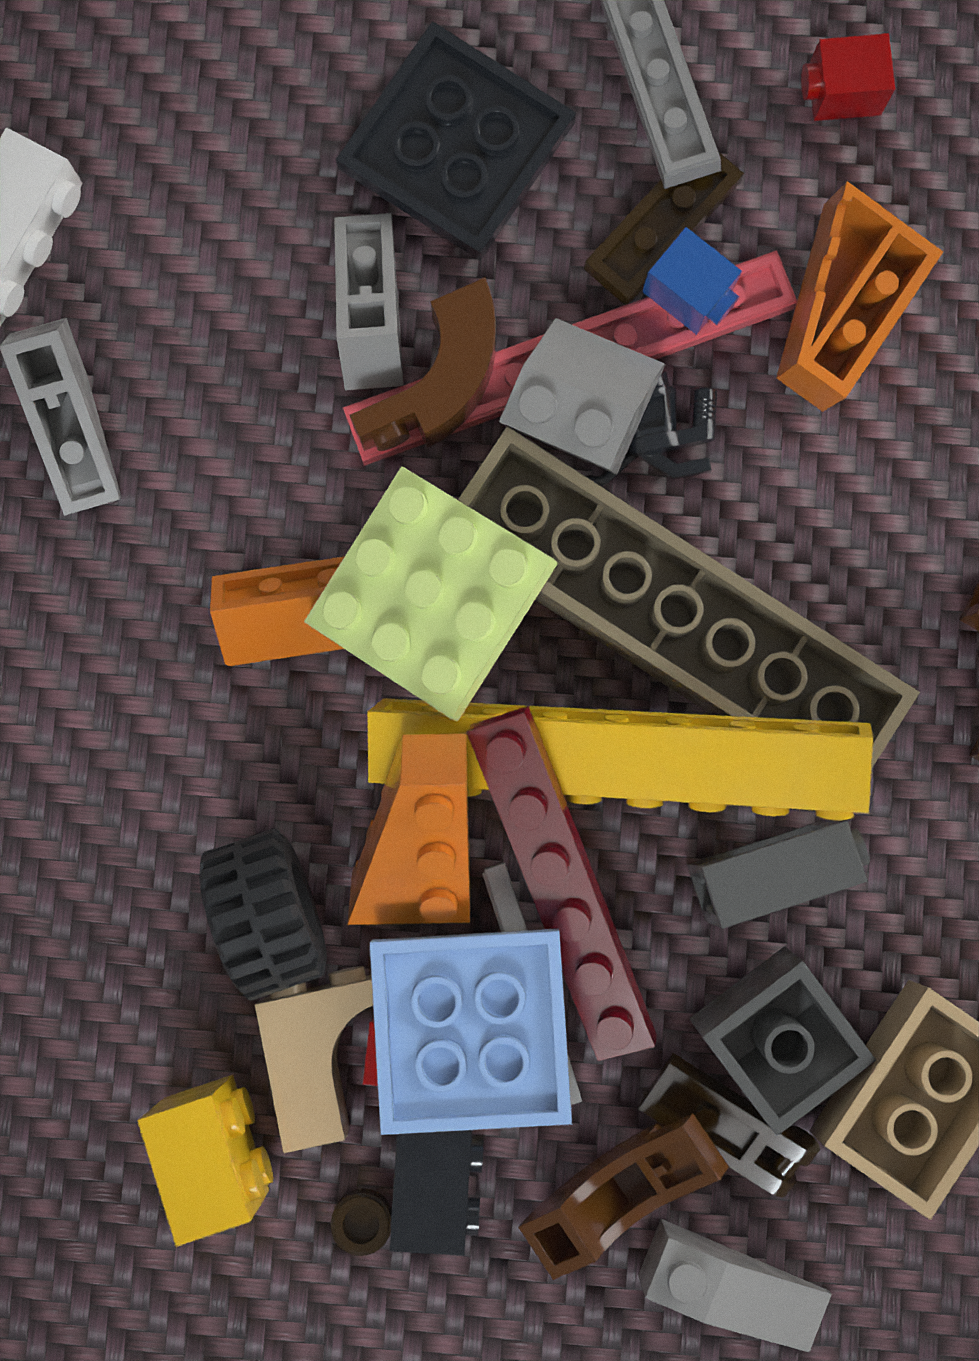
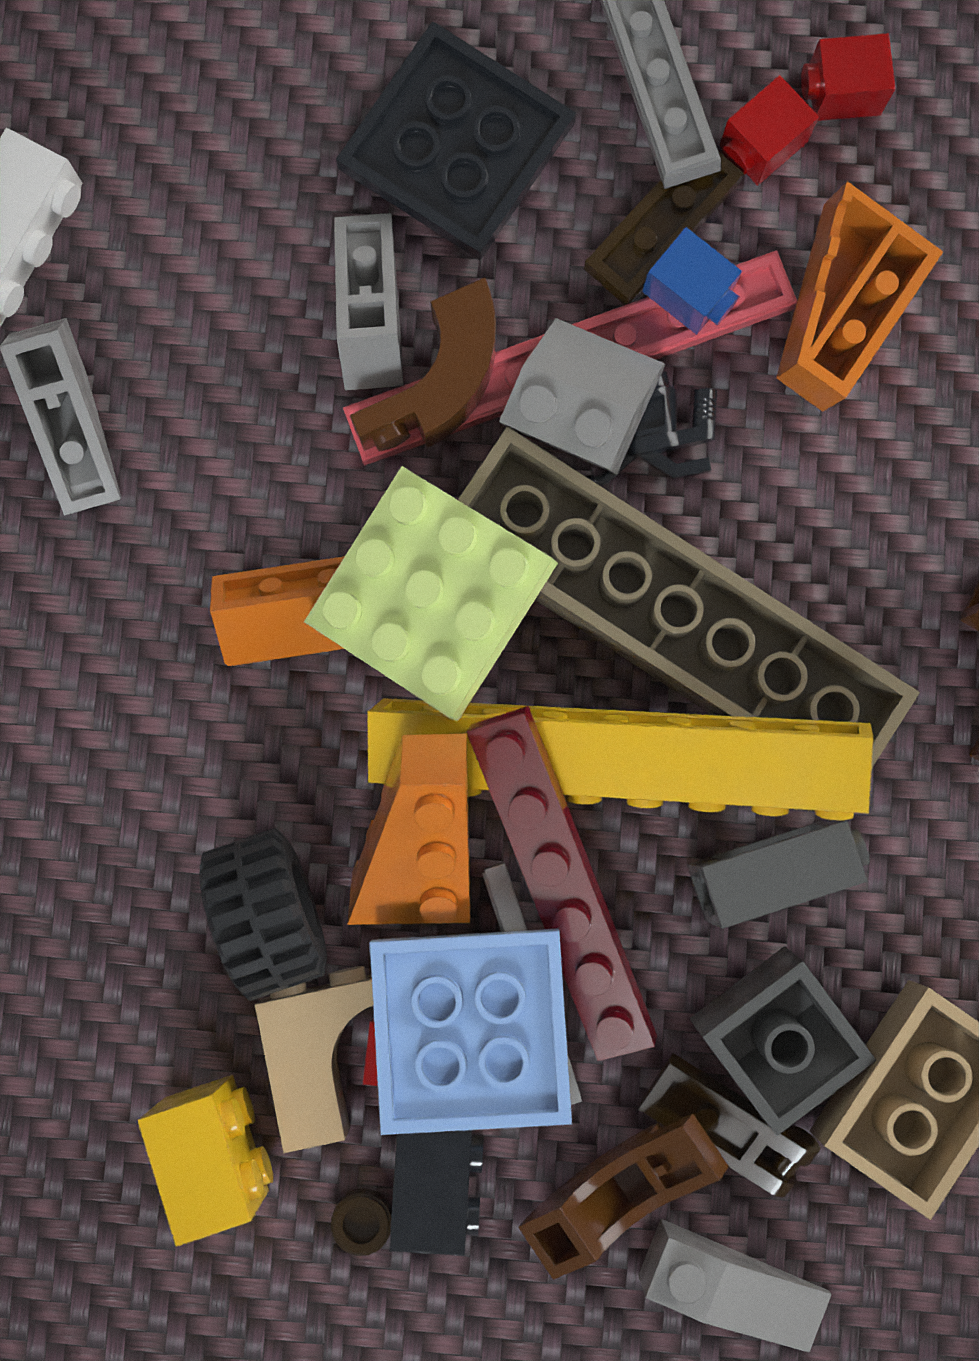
none -> red brick [719,75,819,186]

